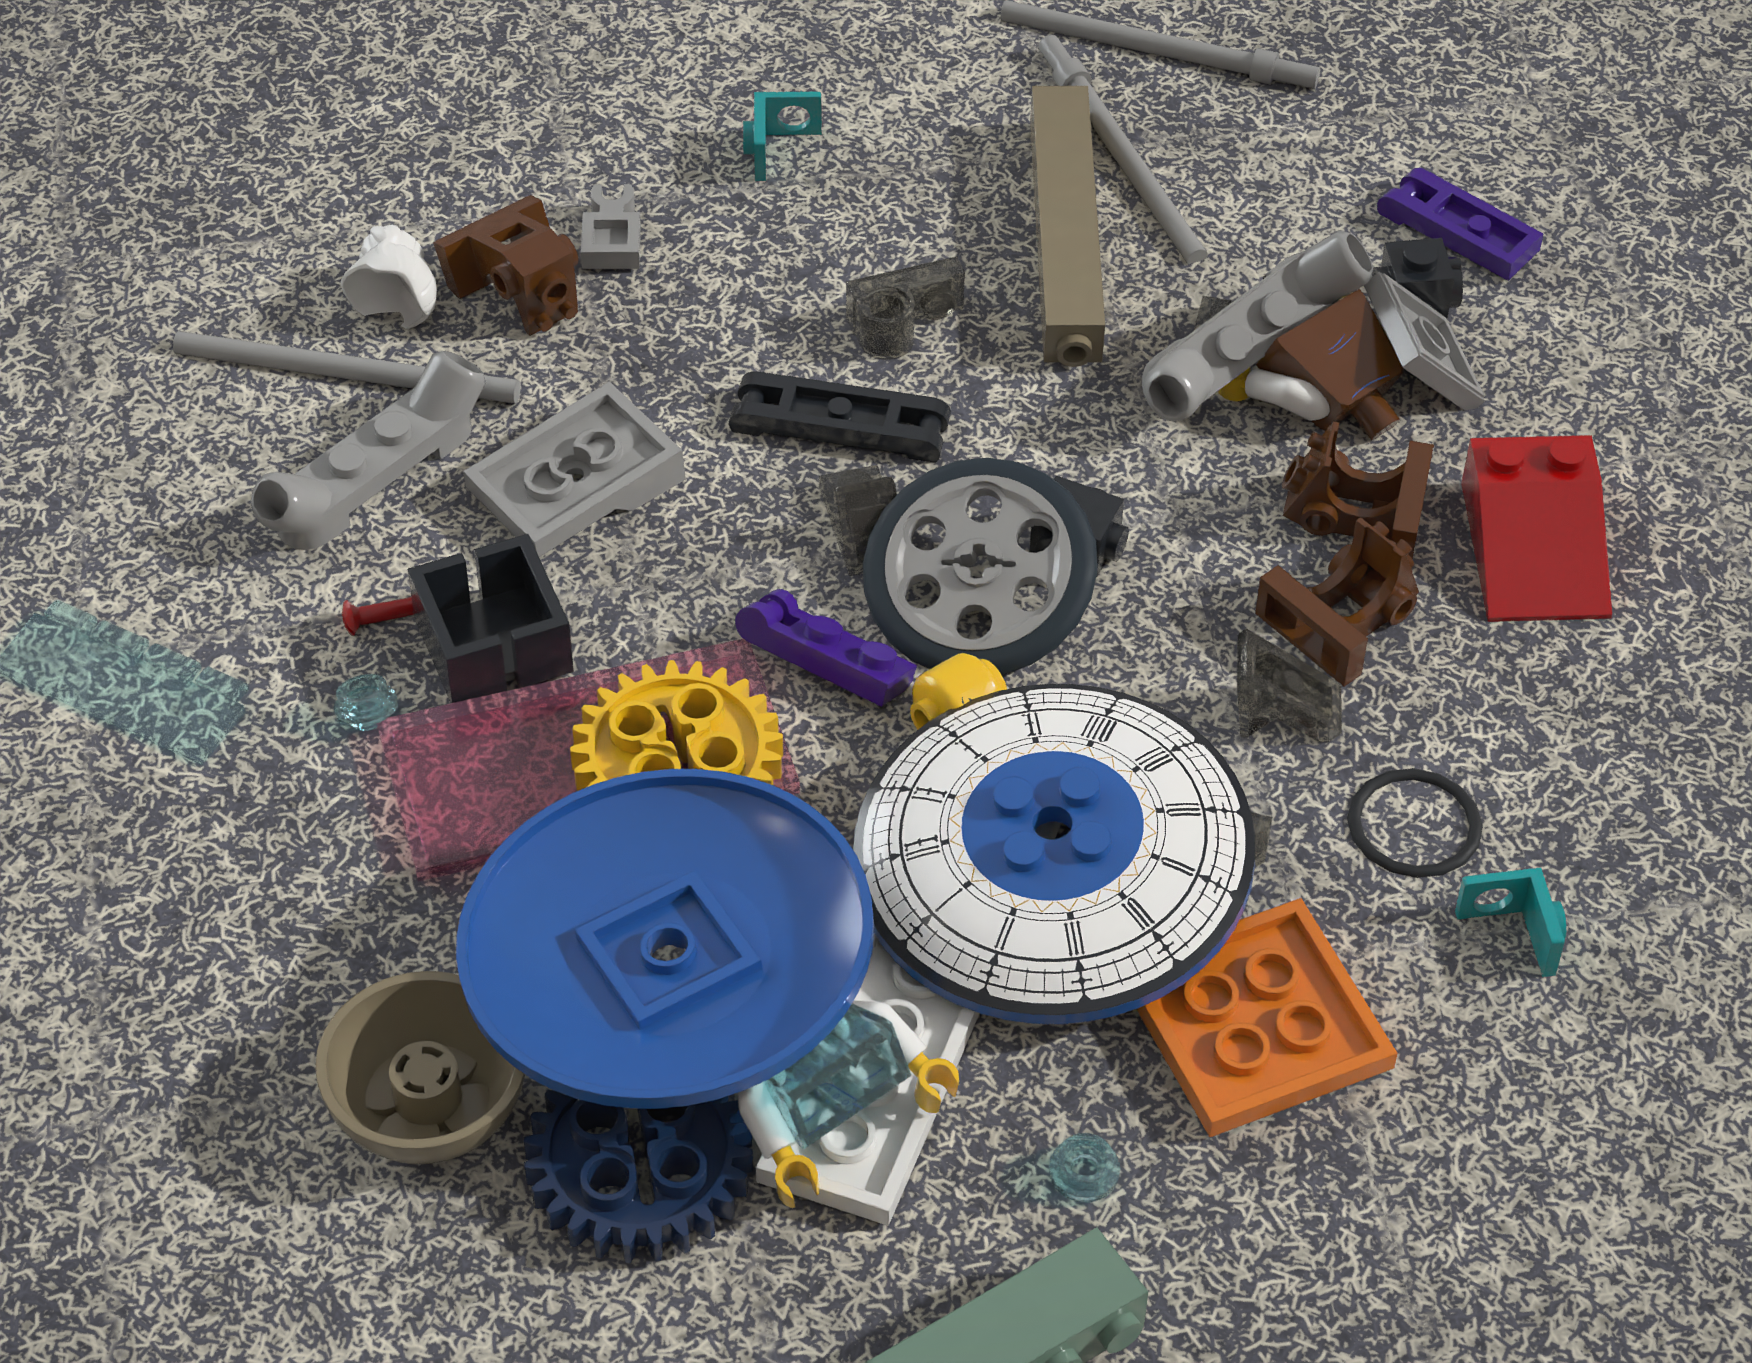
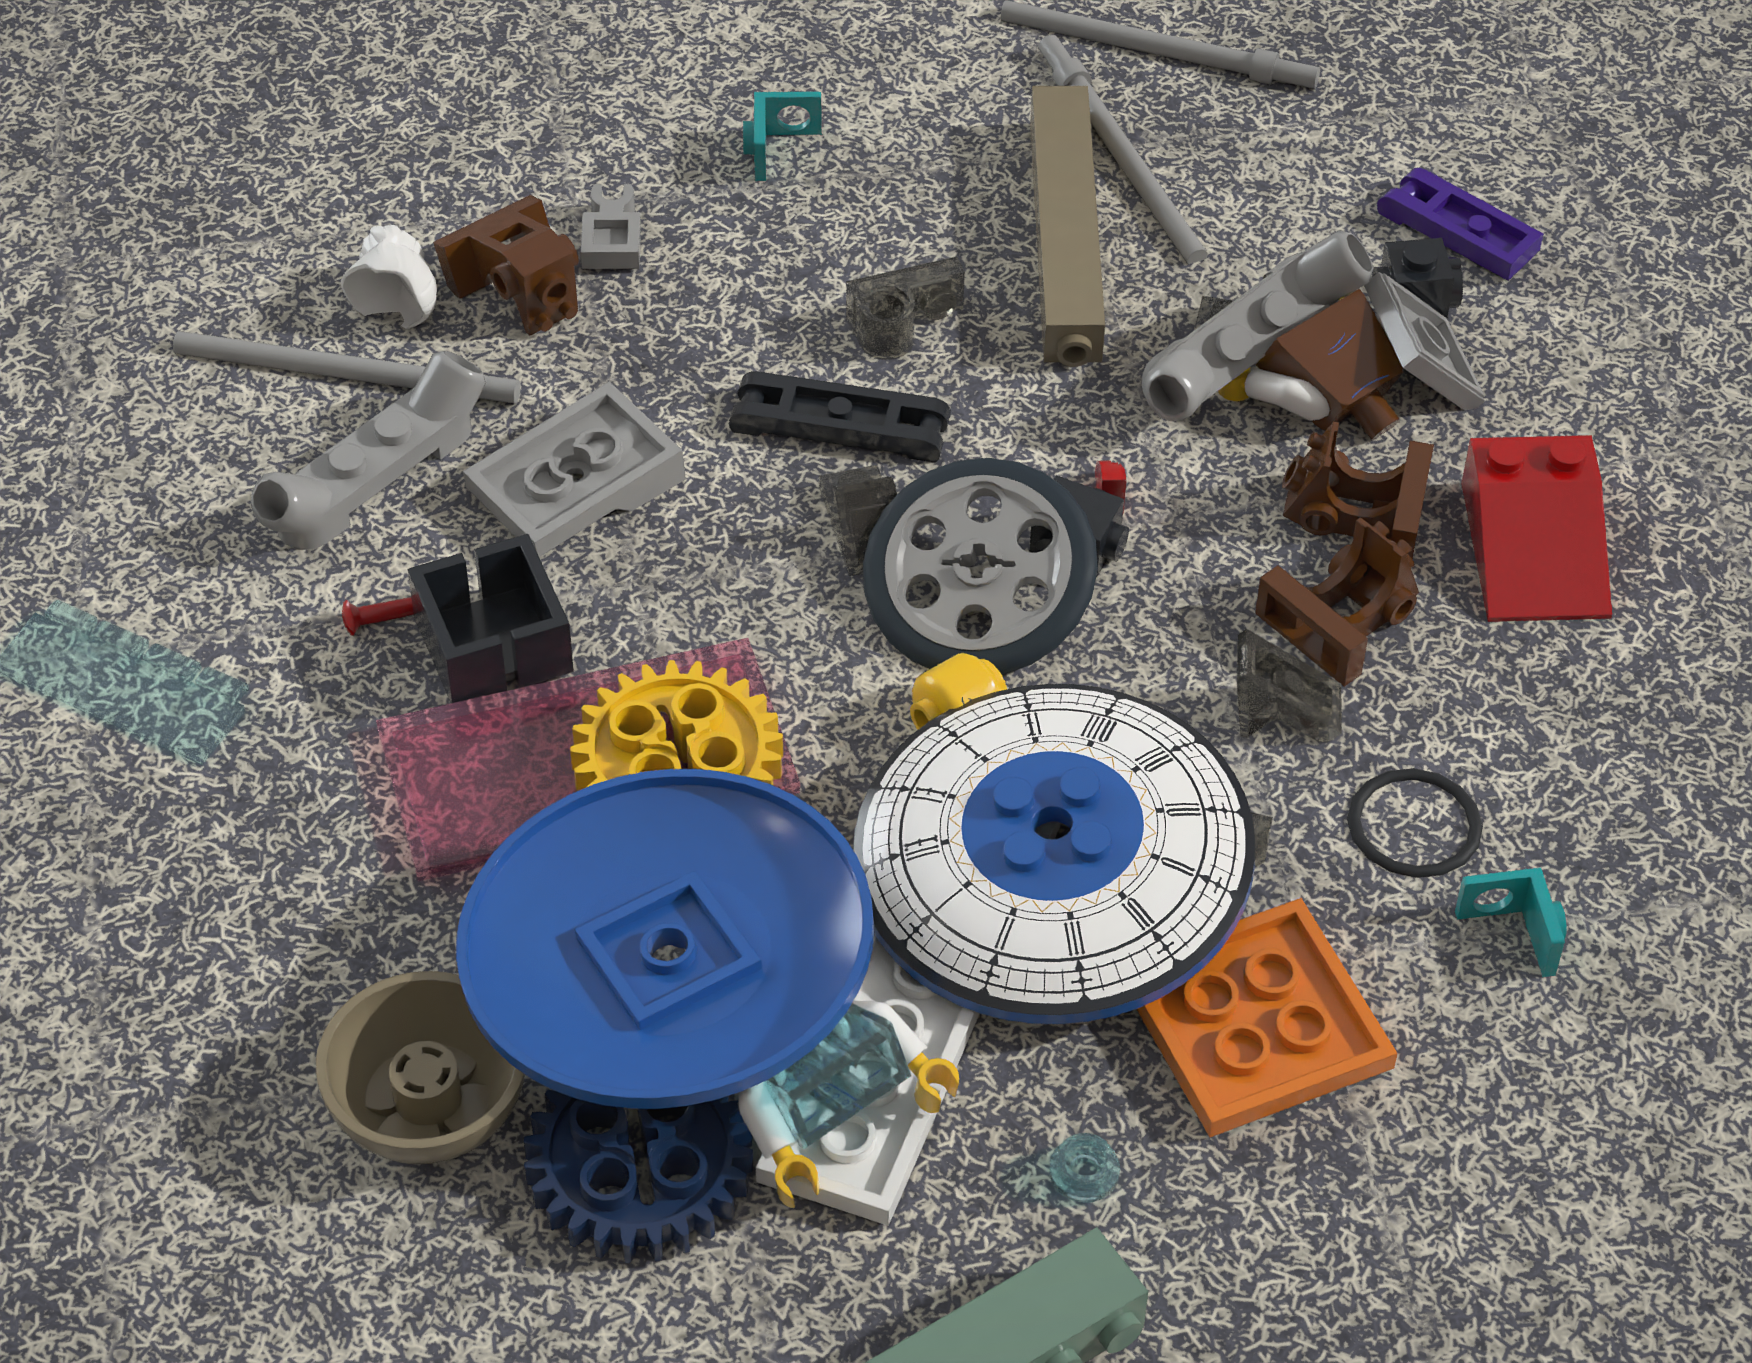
clear light blue plate [333,674,399,731] -> none
dark purple plate [735,589,917,707] -> none
none -> red tile [1095,460,1127,513]

